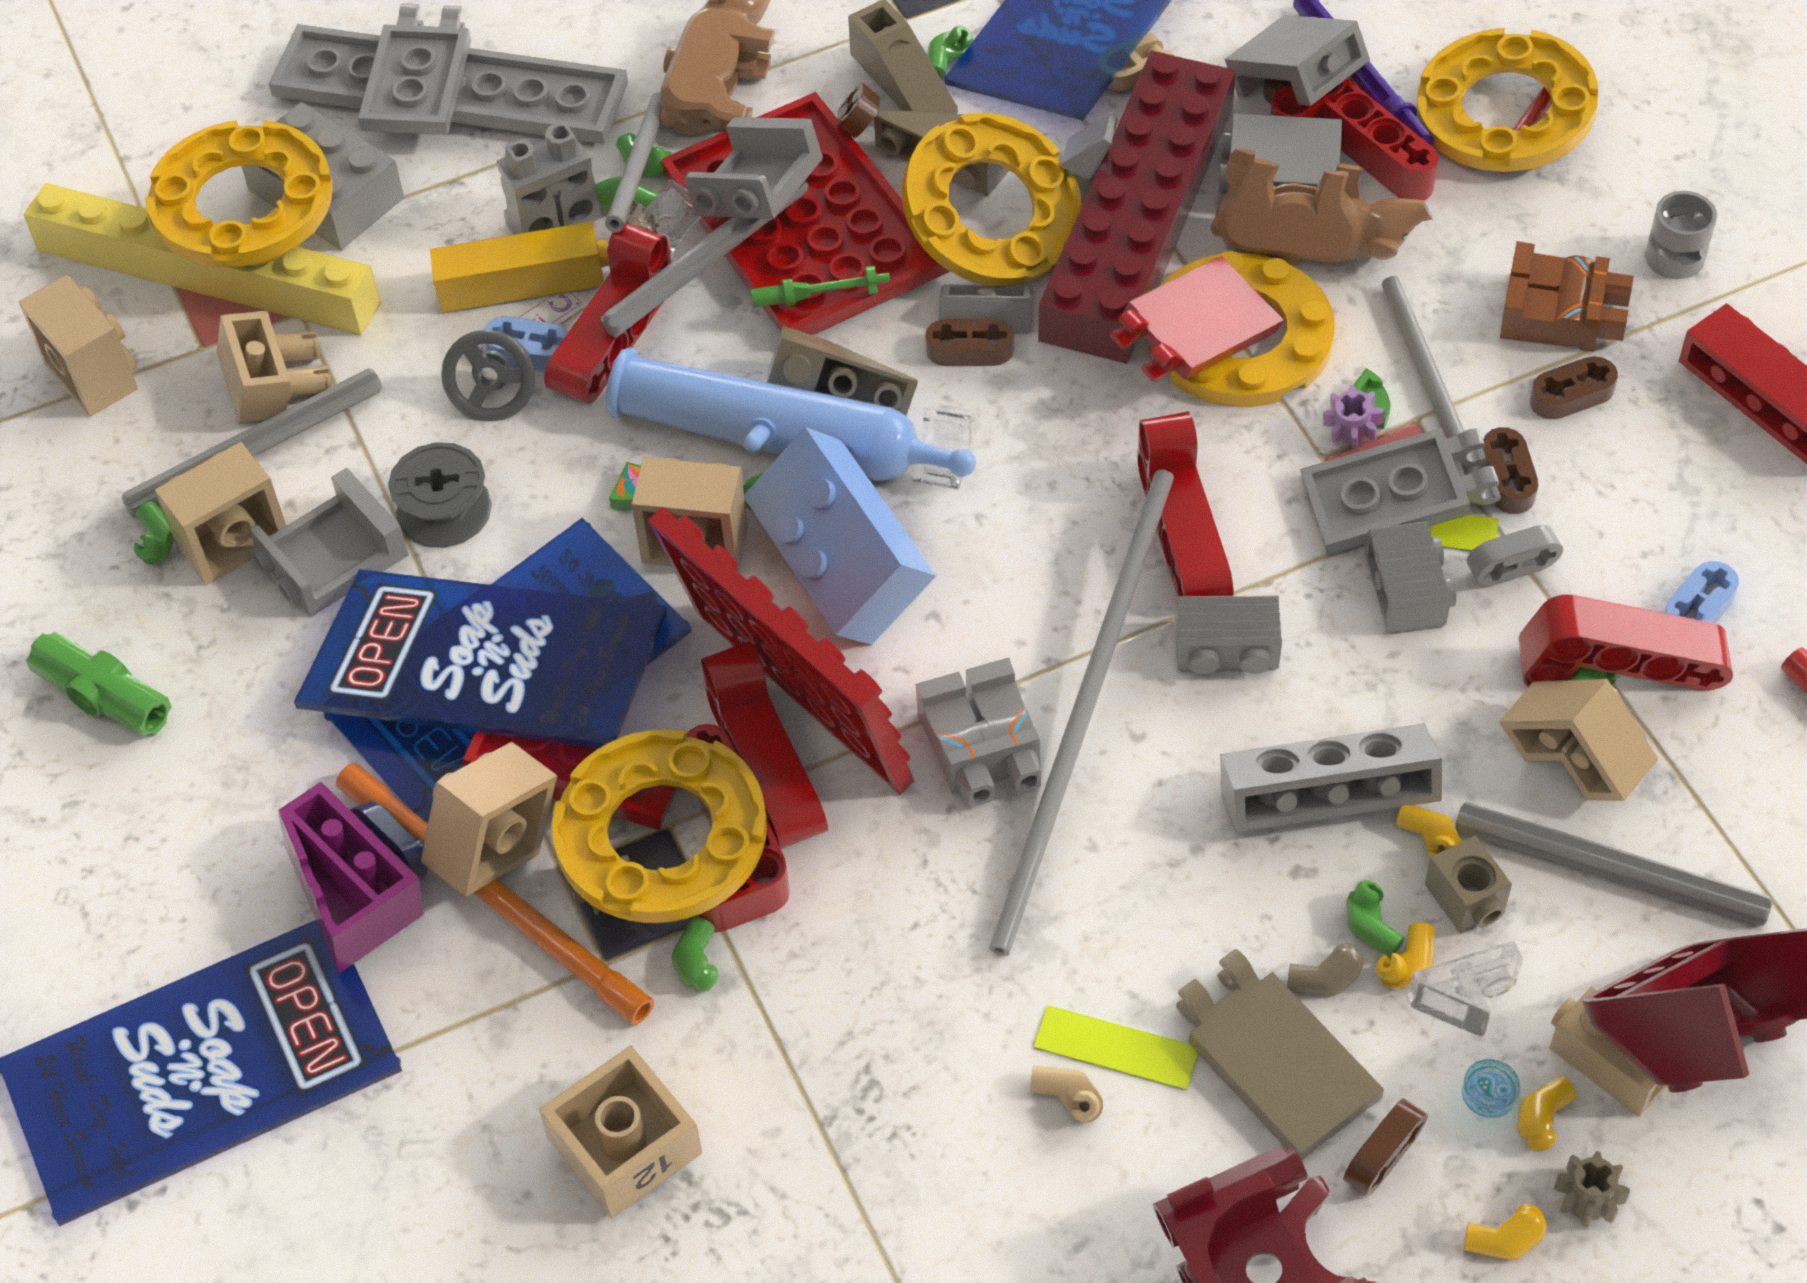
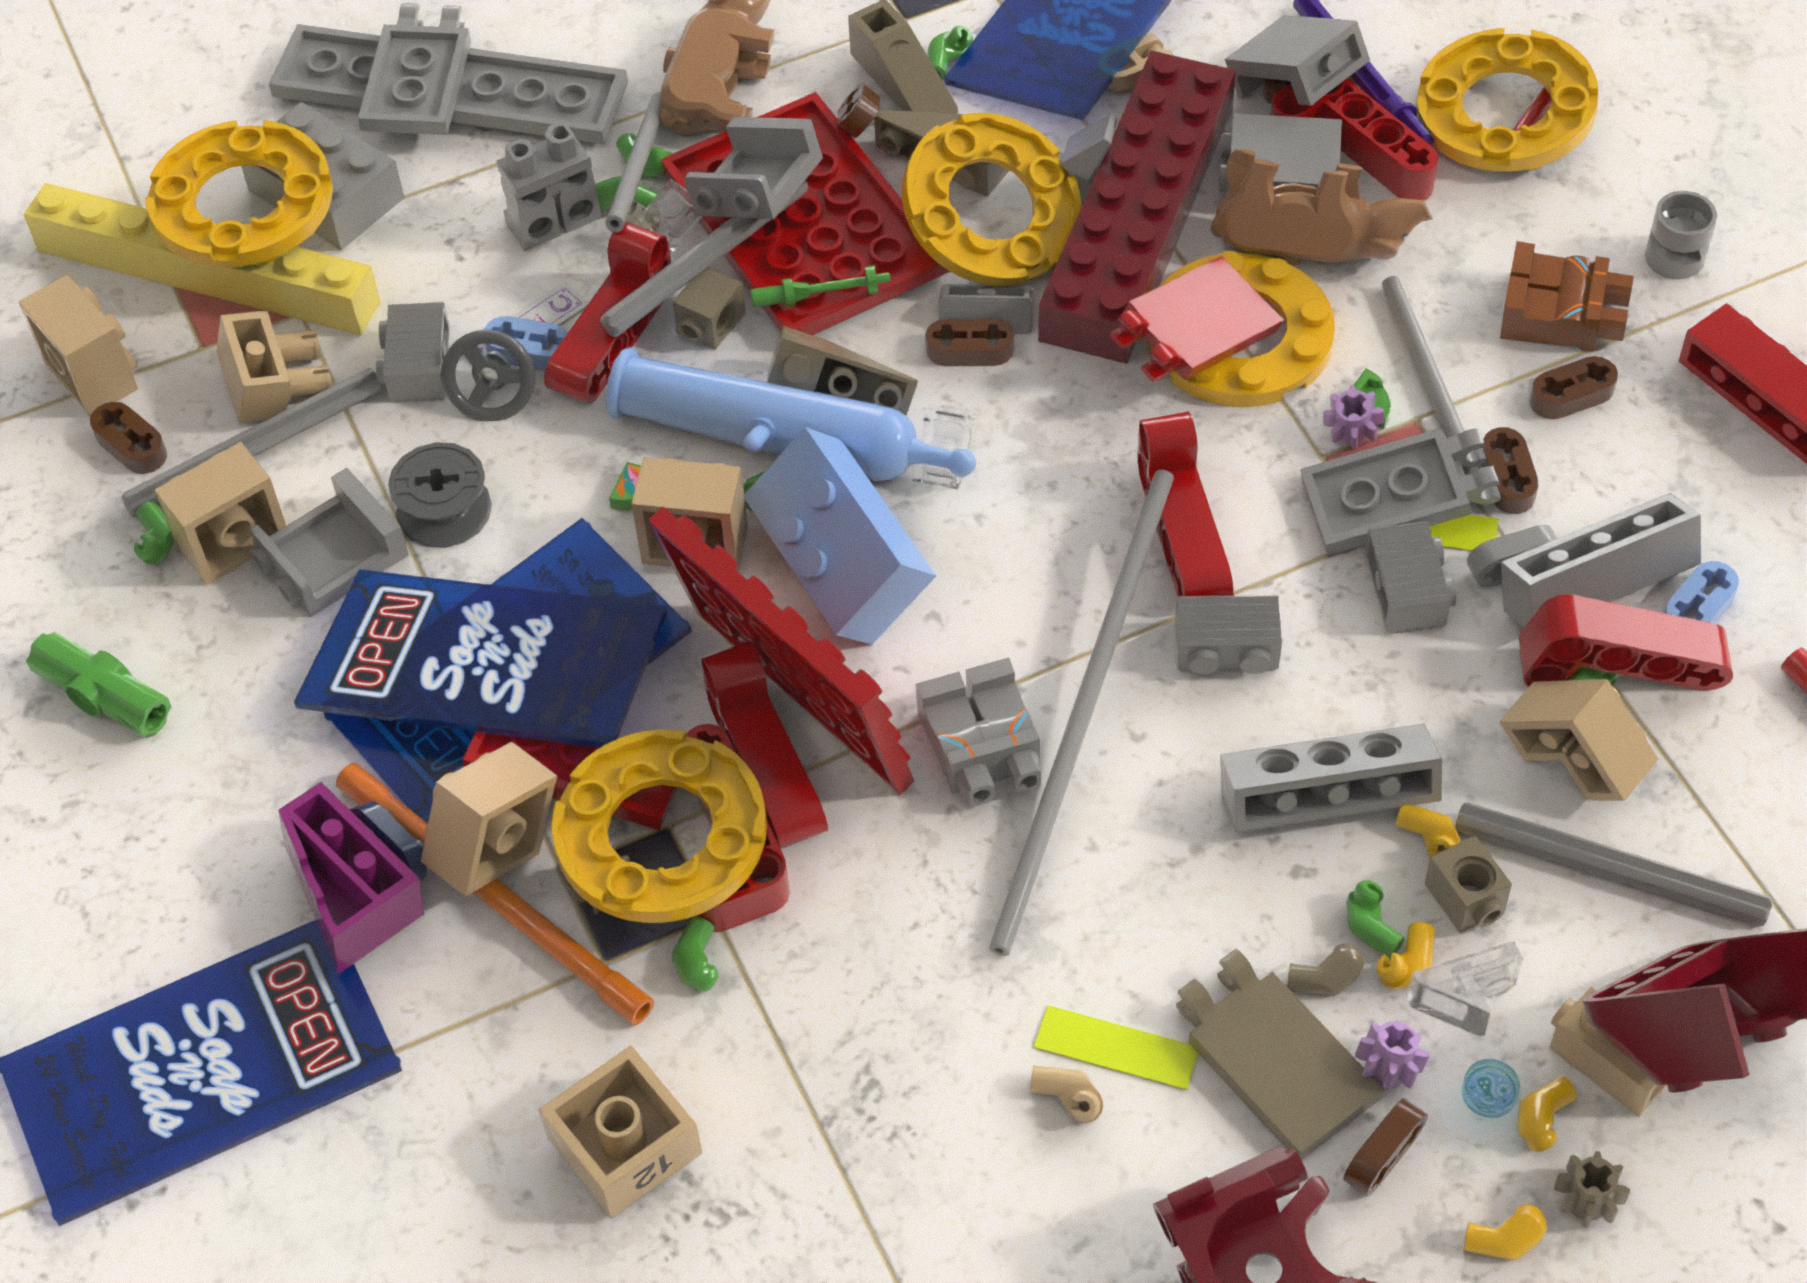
yellow brick [430,222,609,313] -> none
none -> reddish brown beam [90,401,167,474]
none -> light grey brick [376,302,450,403]
none -> dark tan brick [673,267,746,350]
none -> lavender gear [1355,1020,1429,1090]
none -> light grey brick [1501,493,1701,627]

